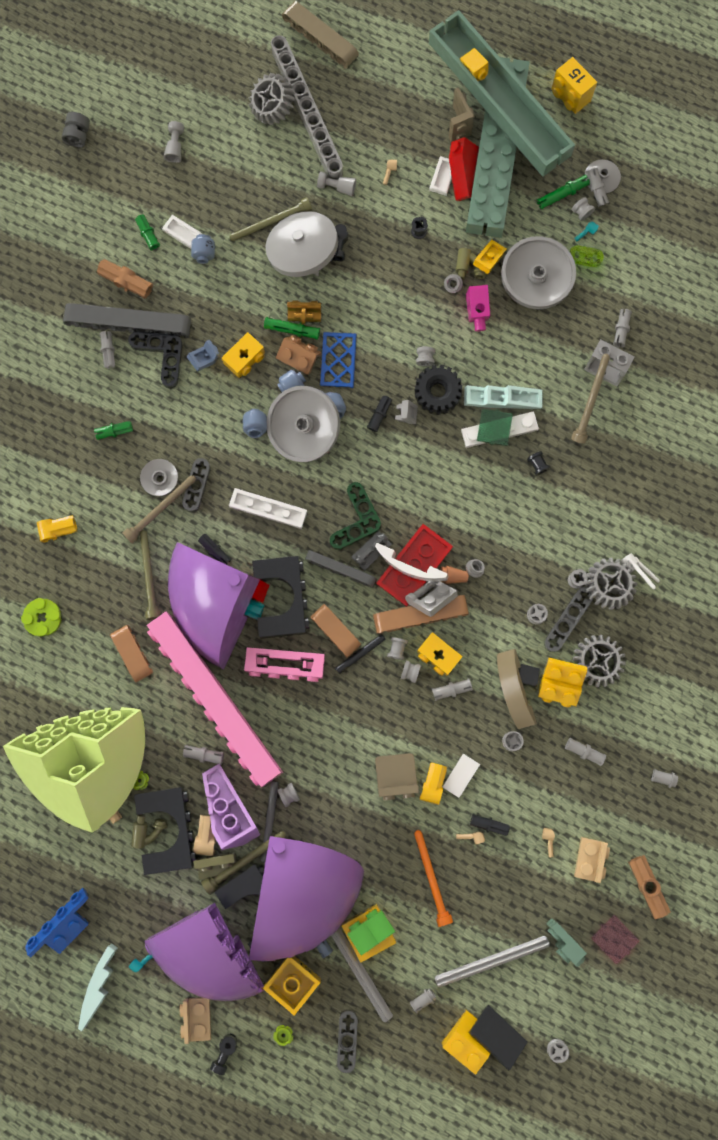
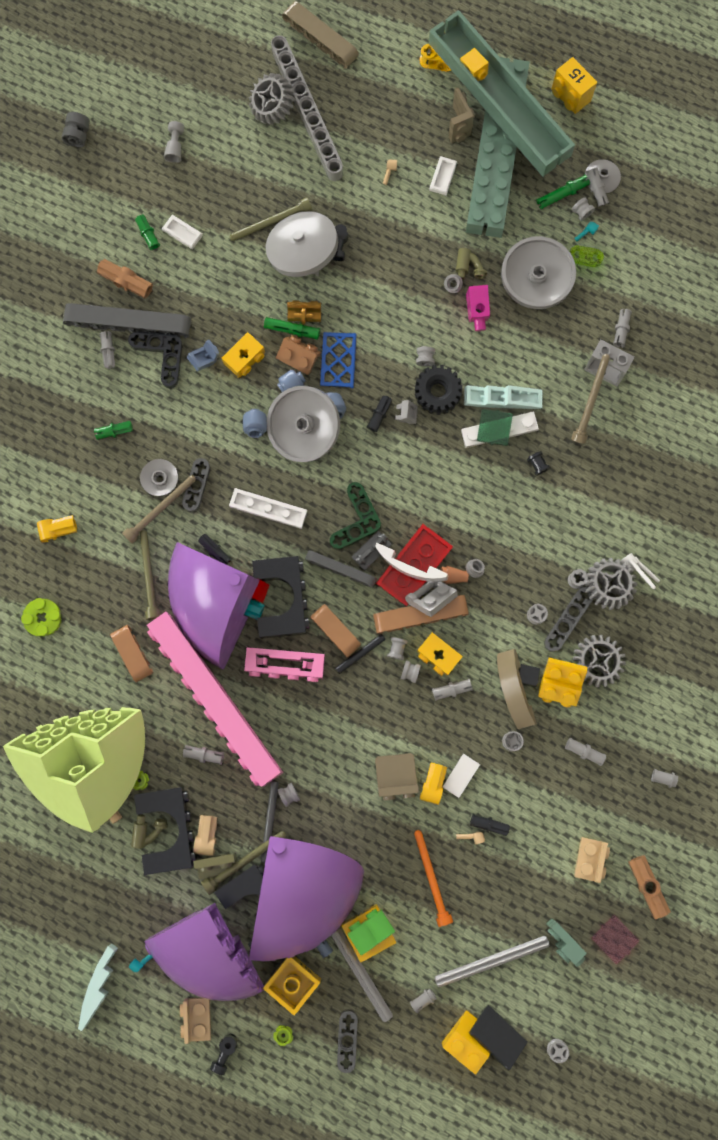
blue bracket [25,888,89,958] -> none
sand blue head [191,234,215,264] -> none
lavender wedge [202,764,260,850] -> none
light grey piece [317,171,356,197] -> none
black bush [411,217,428,239] -> none
red slope [449,137,479,201] -> none
yellow plate [473,239,507,274] -> none
tan hand [542,828,555,857] -> none
none -> yellow piece [419,44,451,72]

